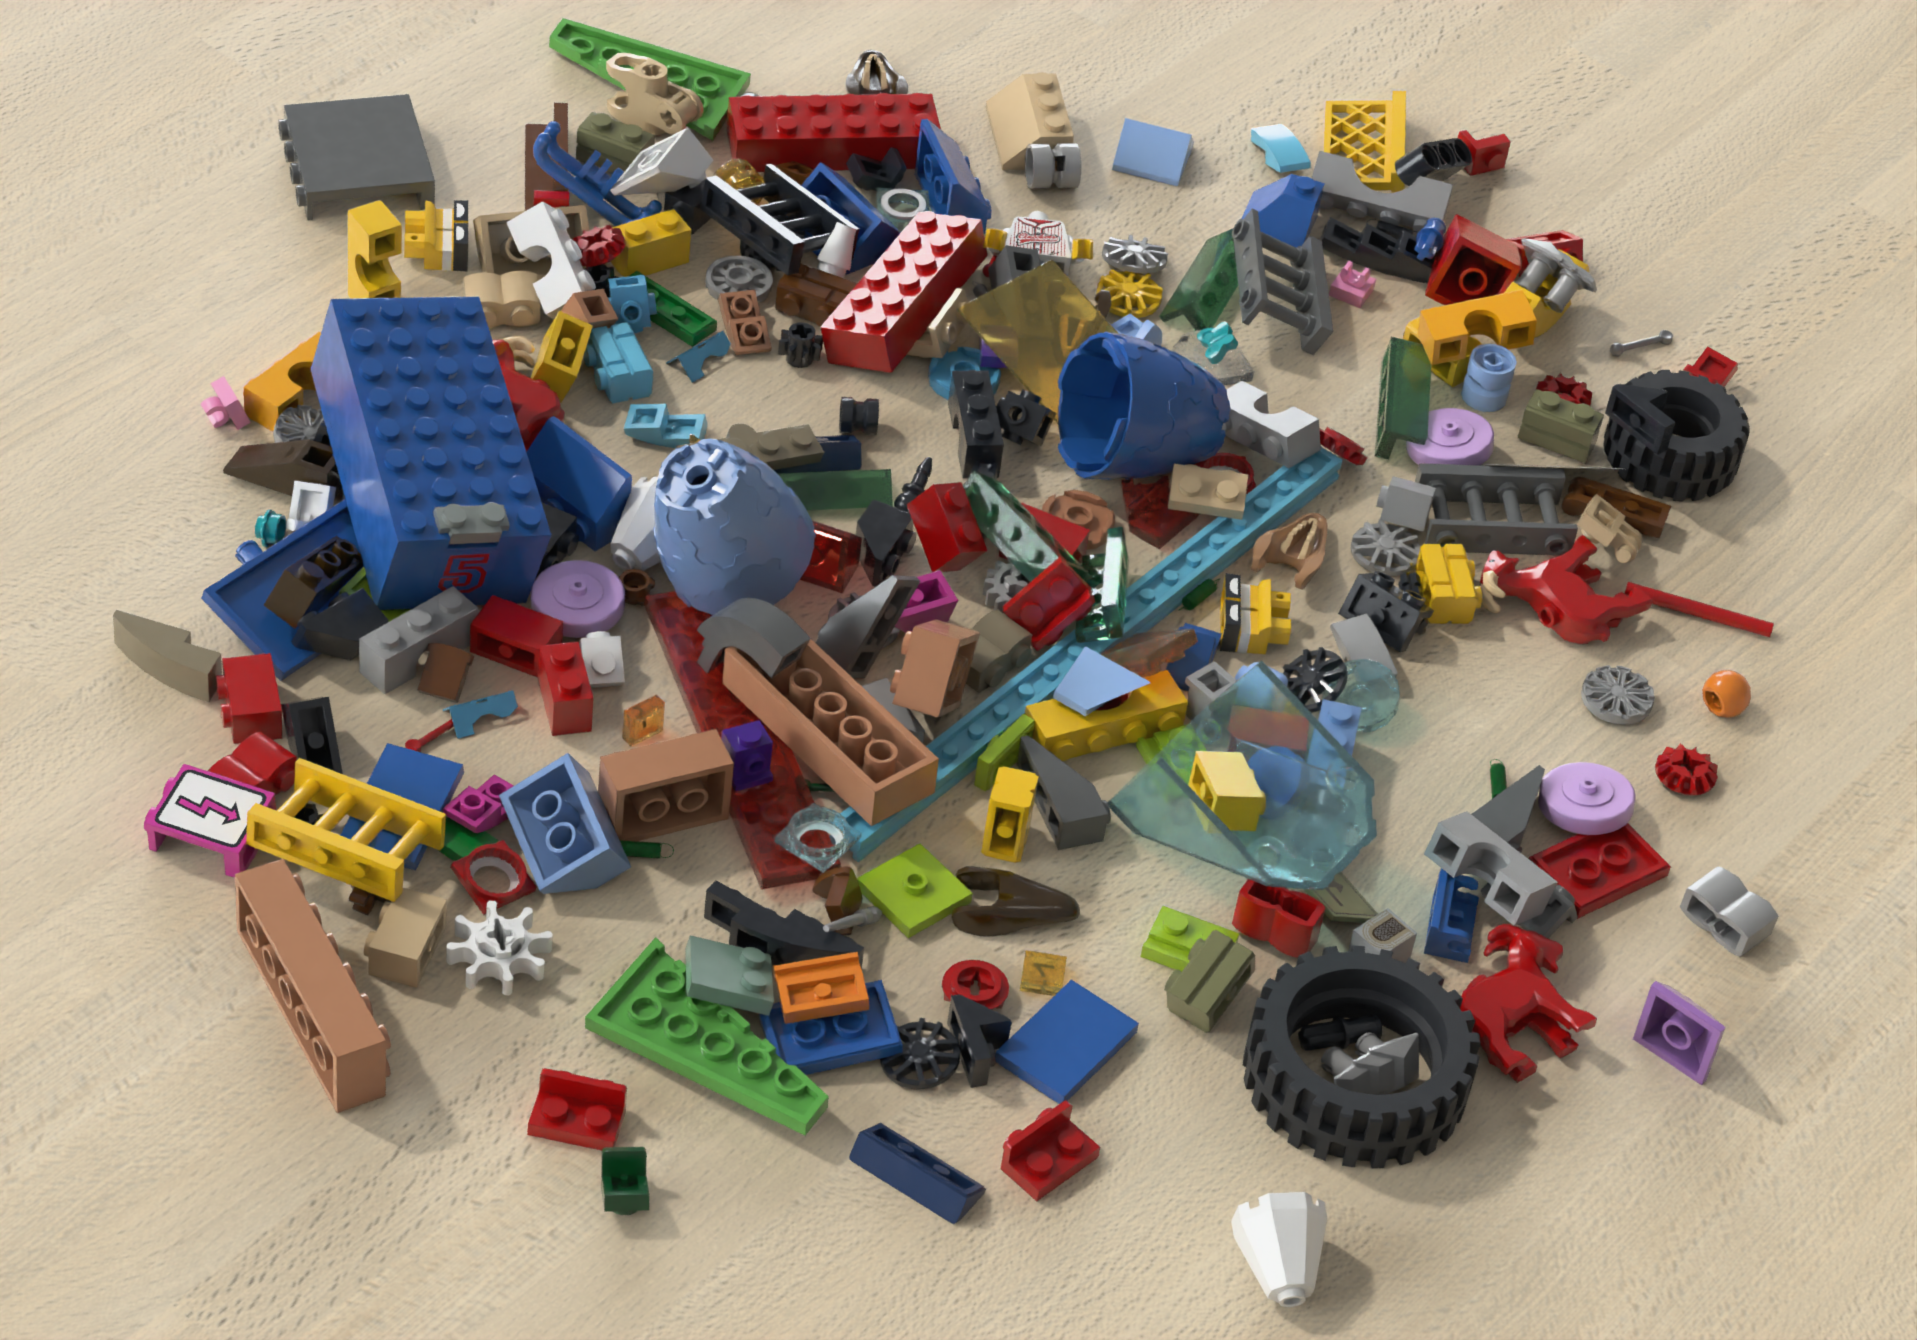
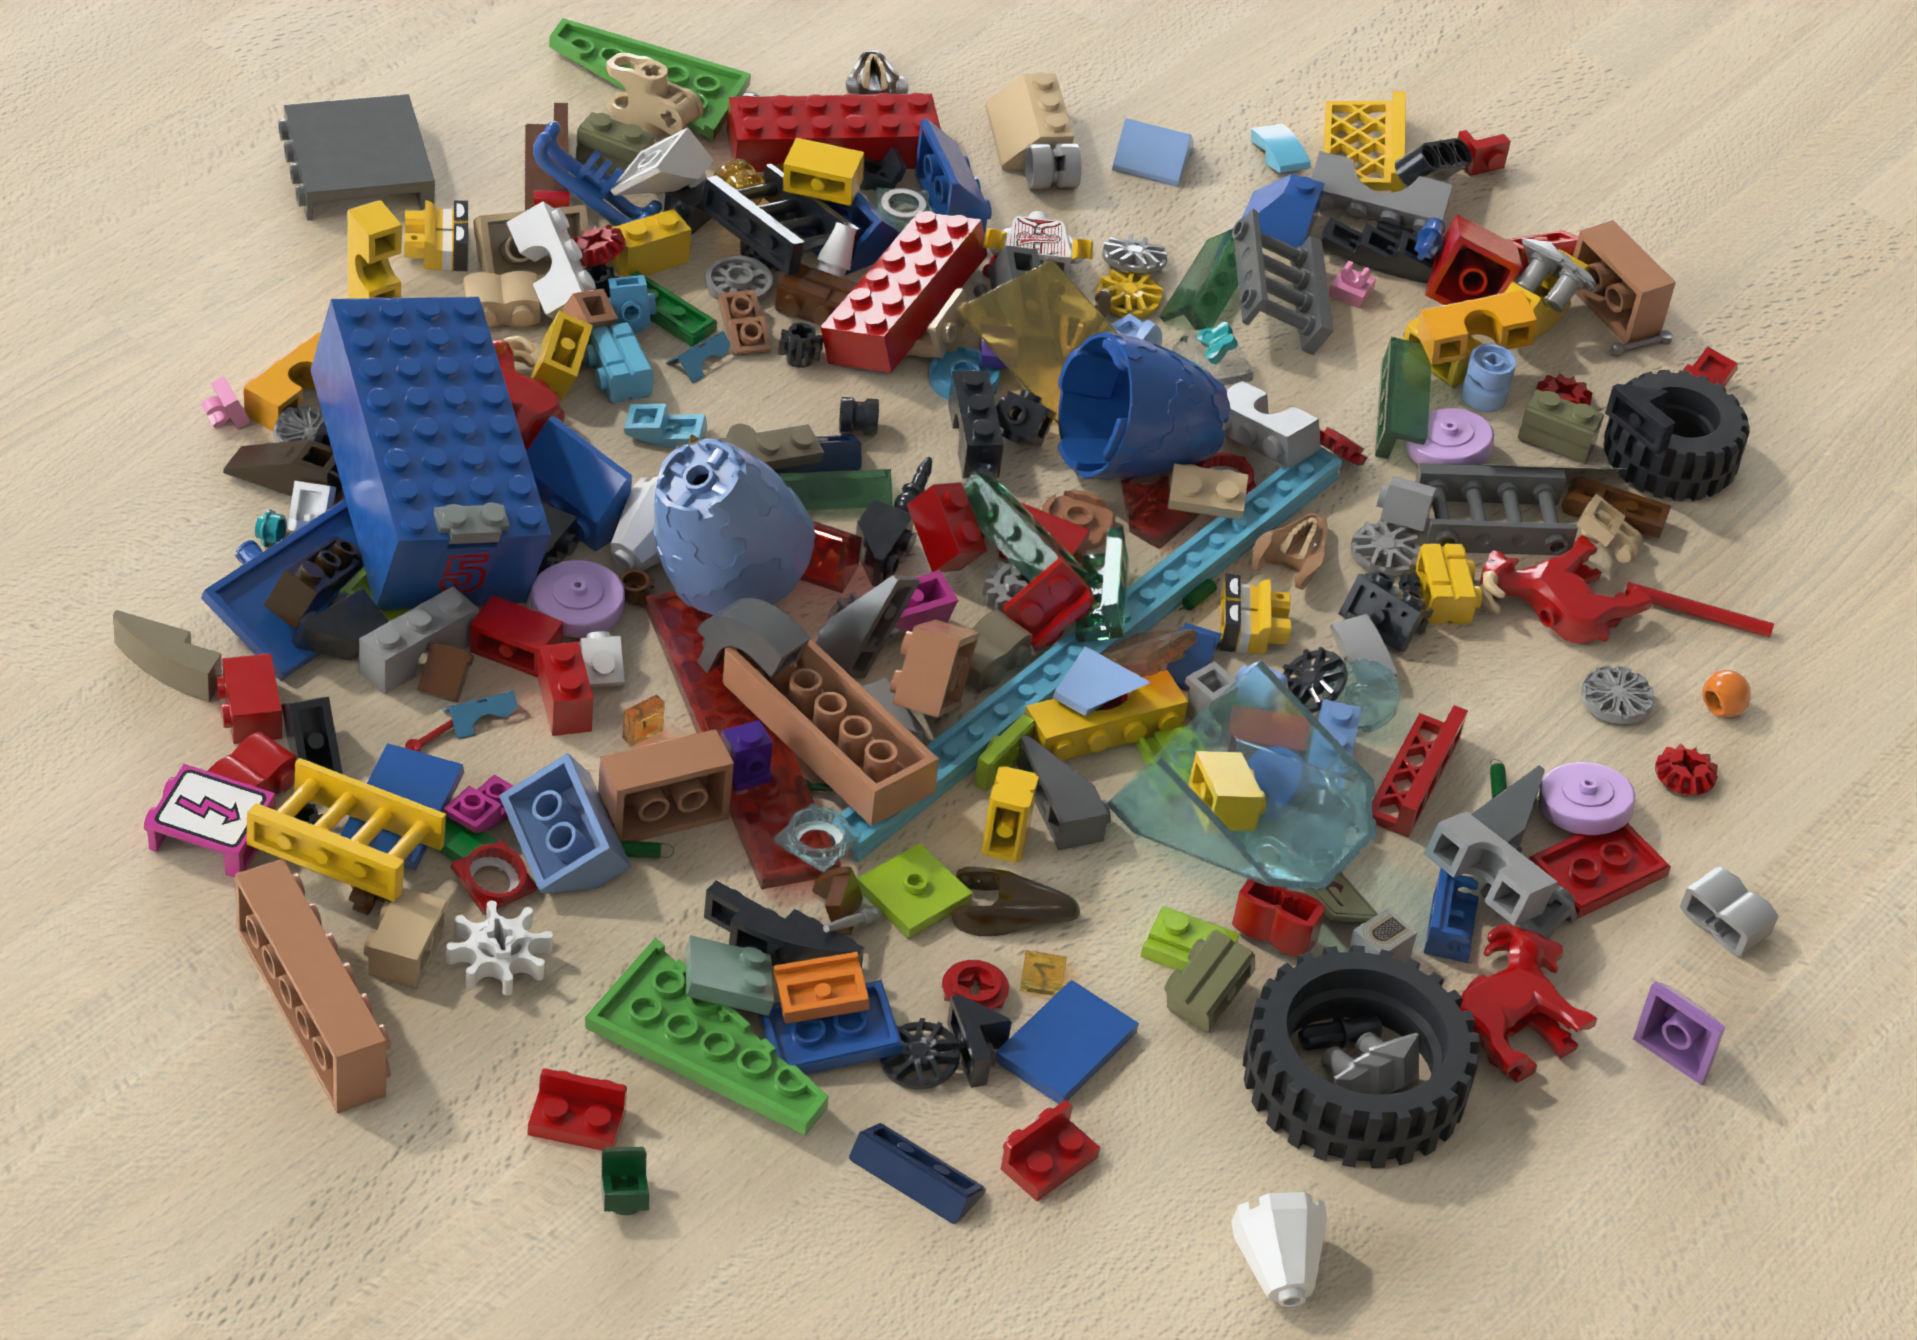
none -> yellow brick [783,138,864,206]
none -> red fence [1364,705,1468,838]
none -> nougat brick [1573,220,1676,344]

